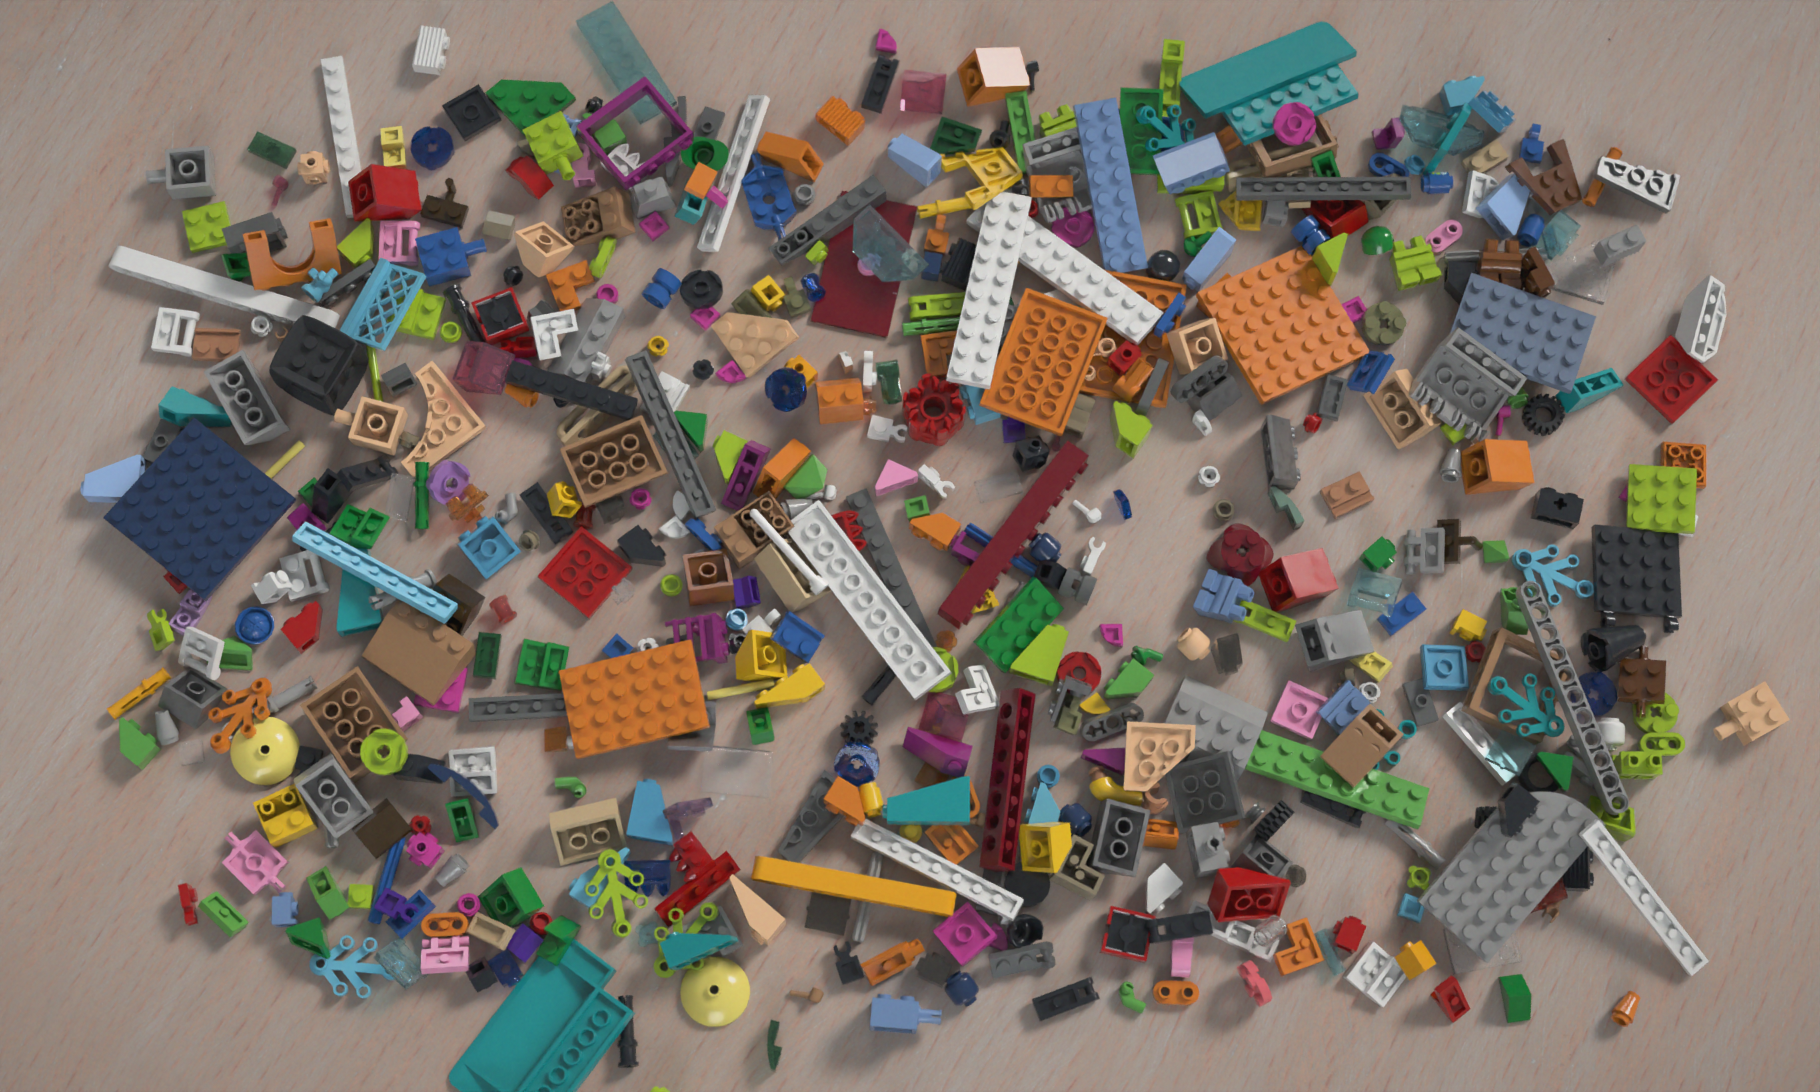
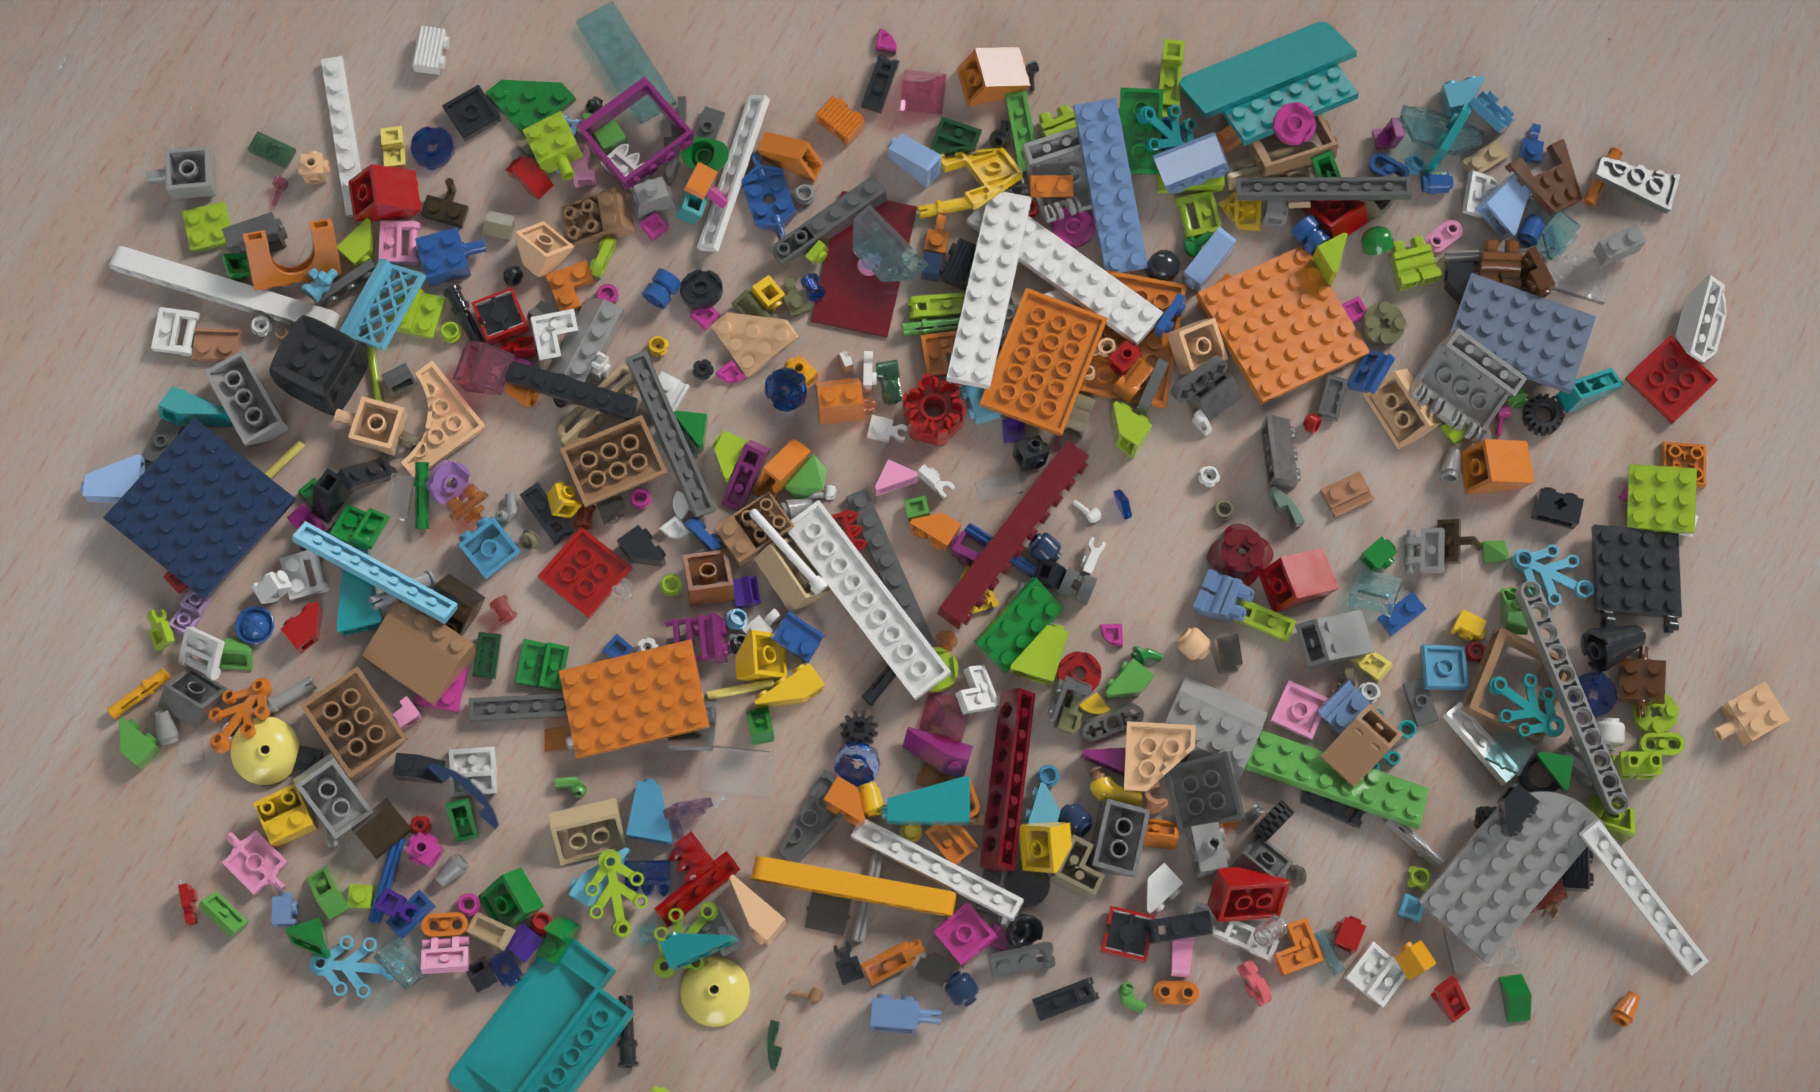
lime plate [360,729,408,775] -> none

